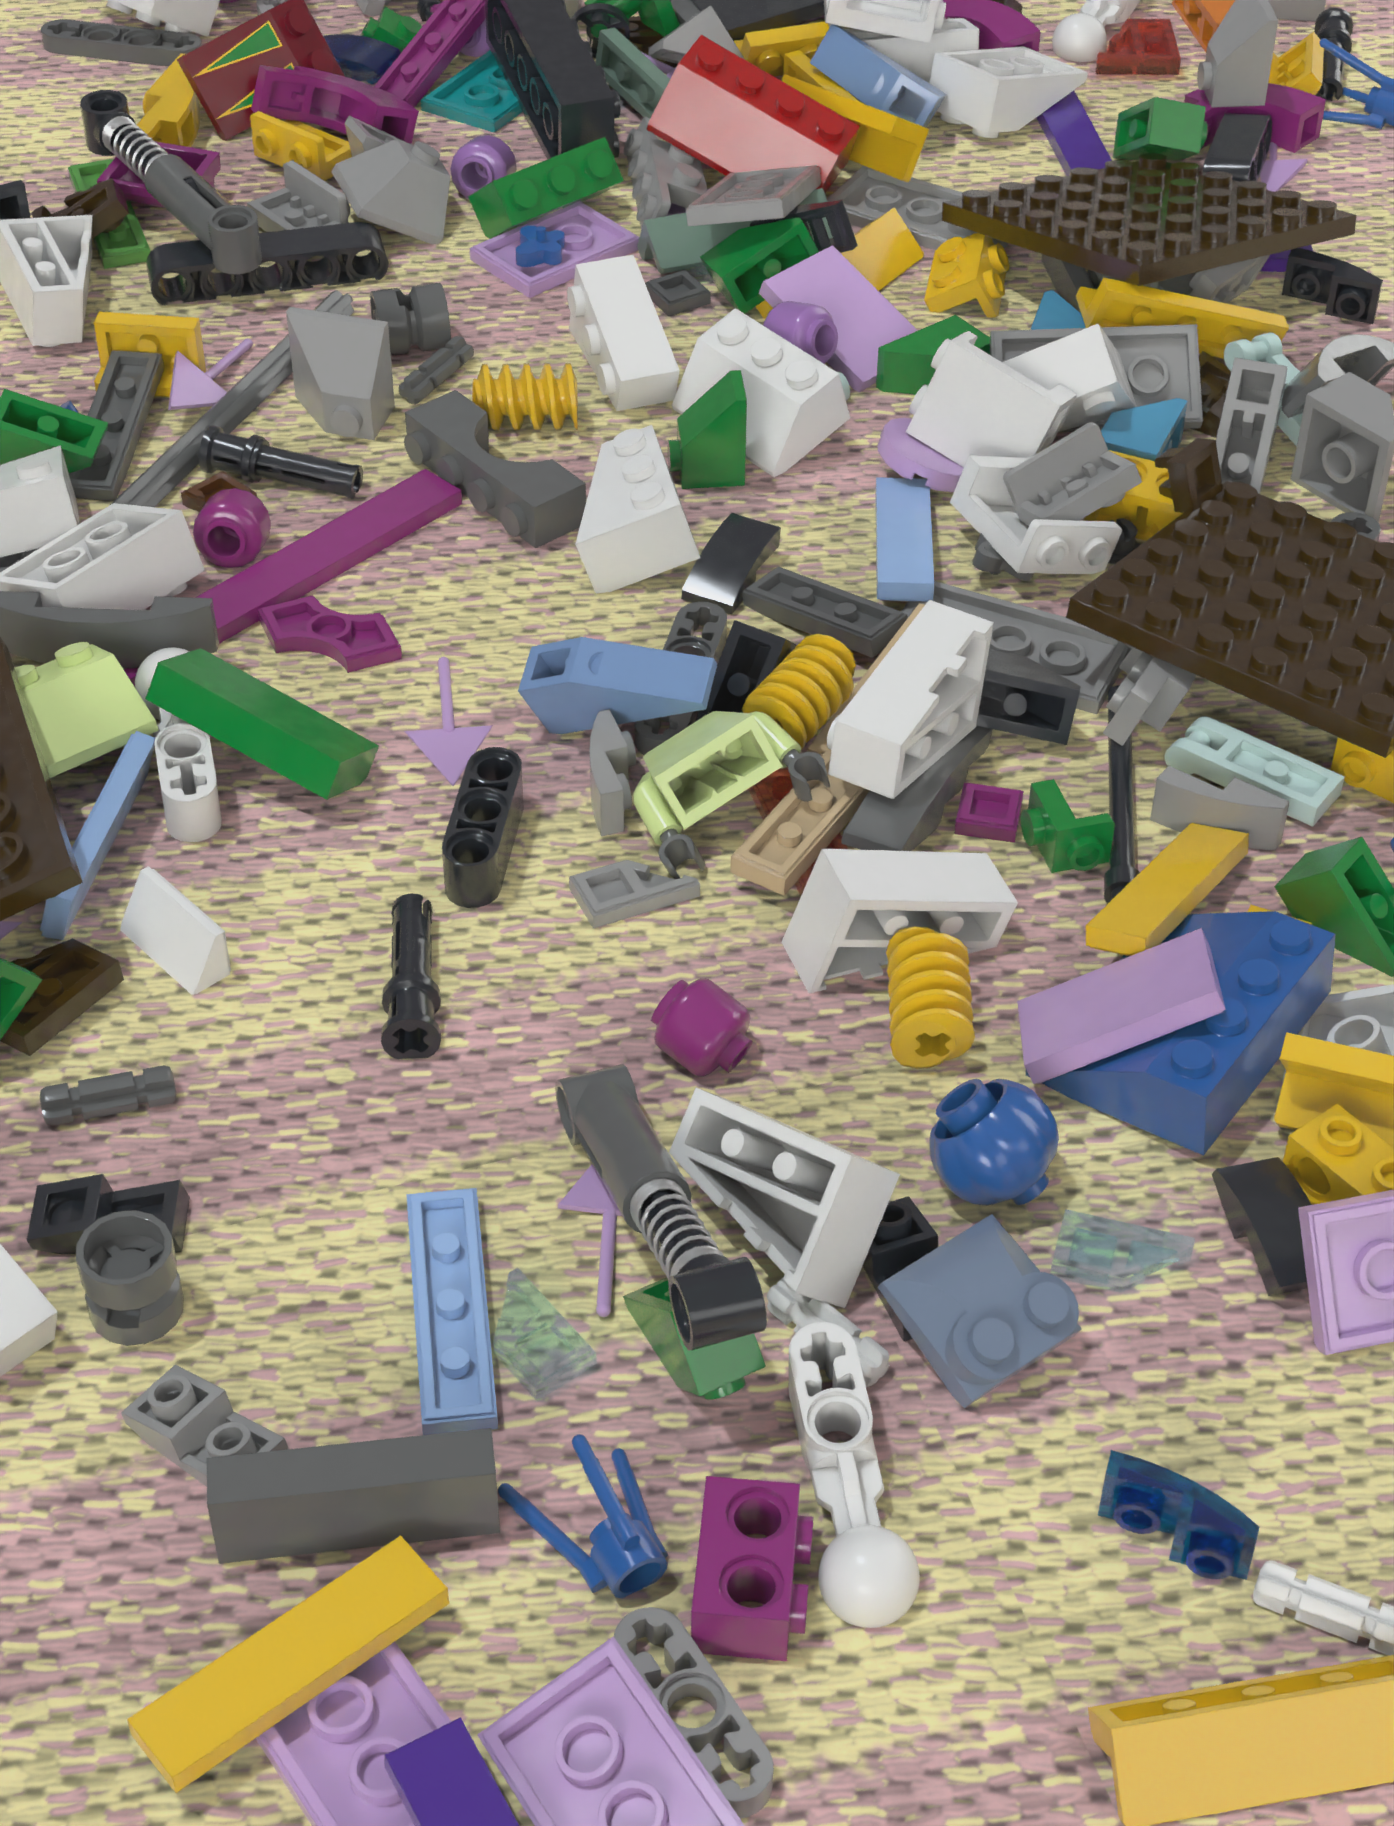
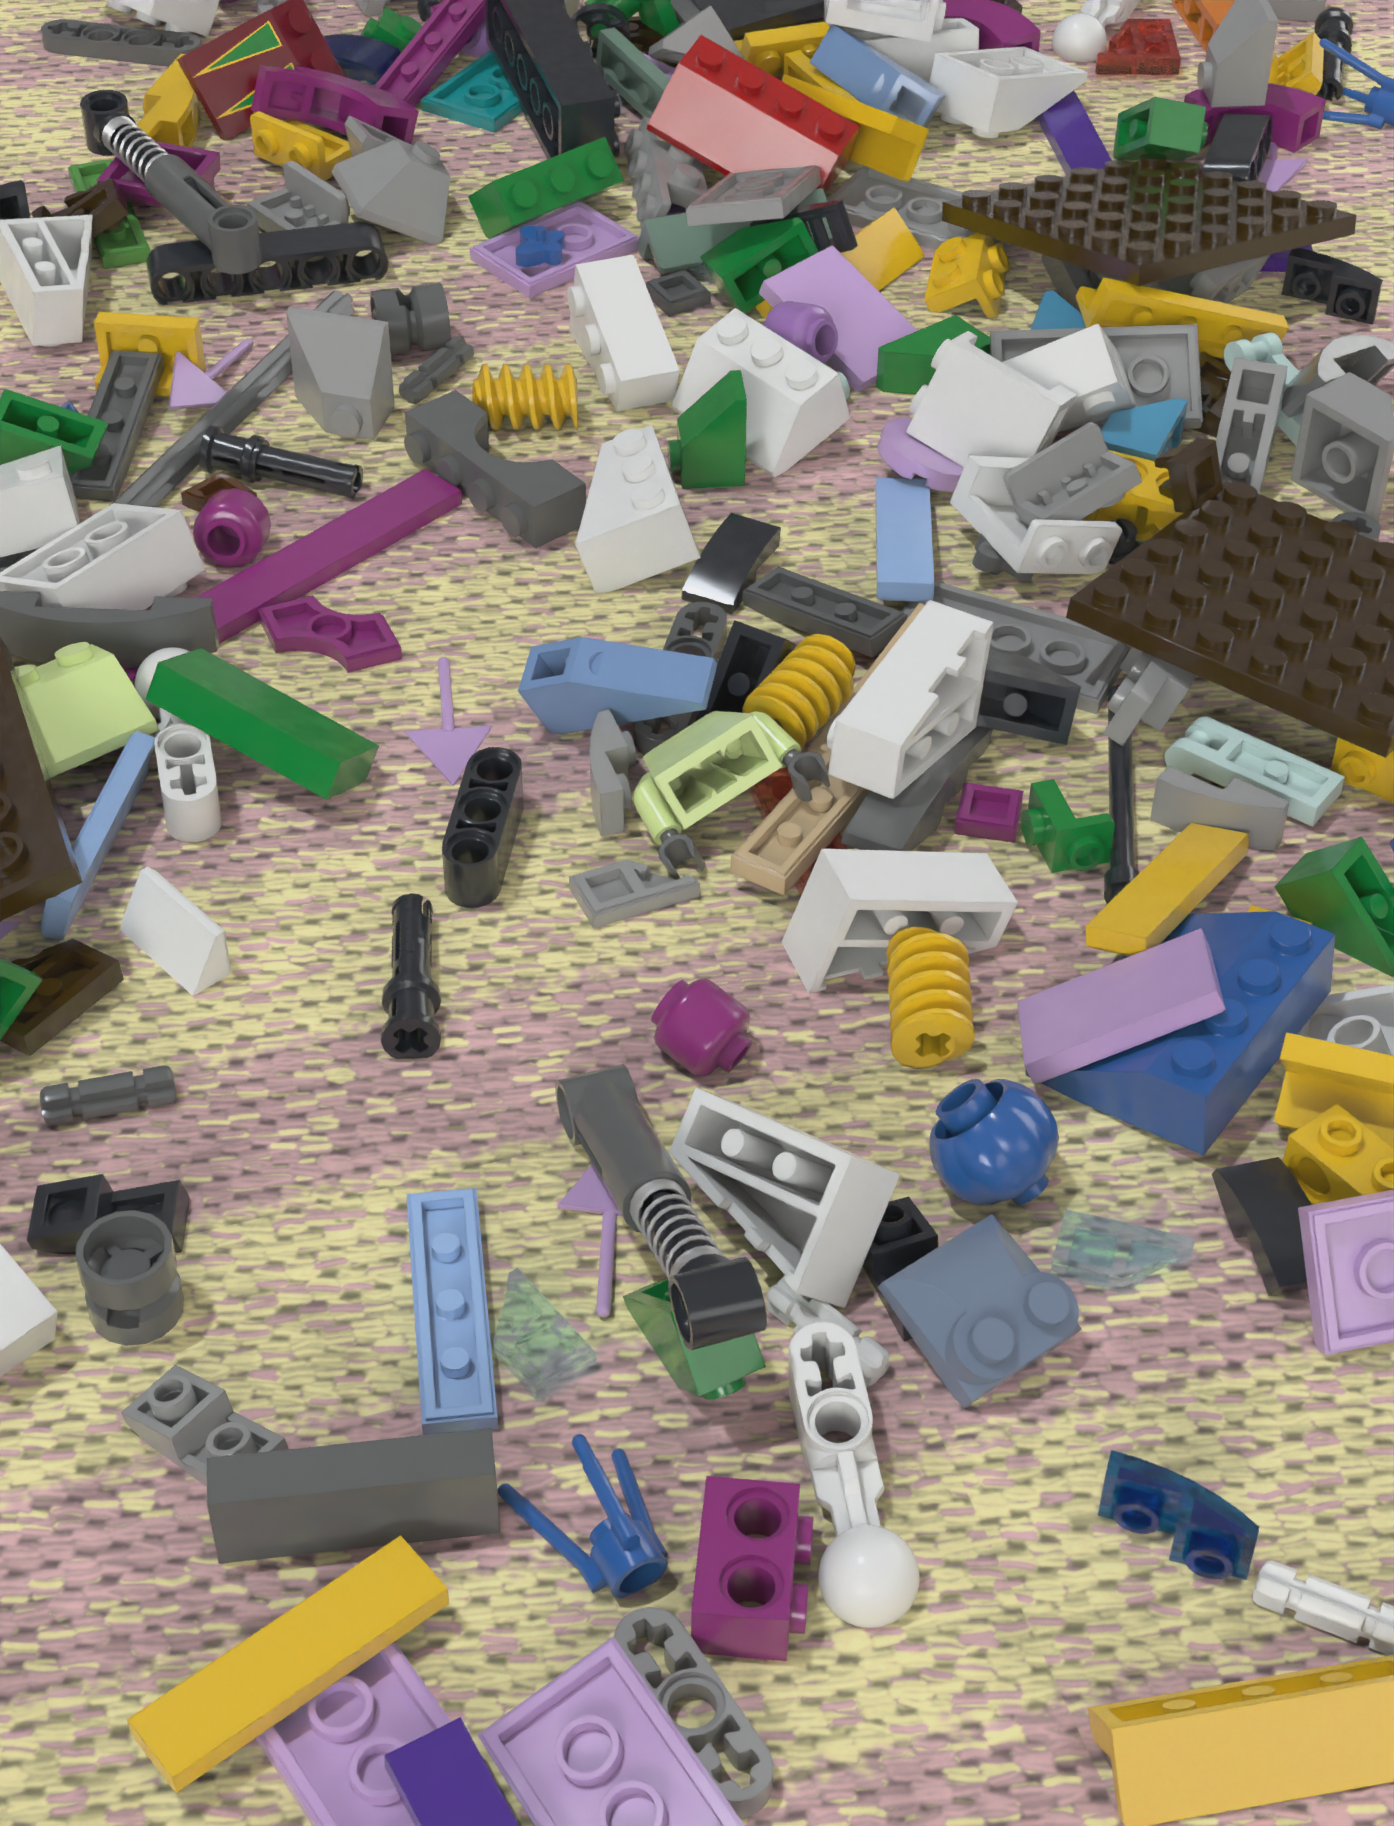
medium lavender head [450,135,517,199] -> none

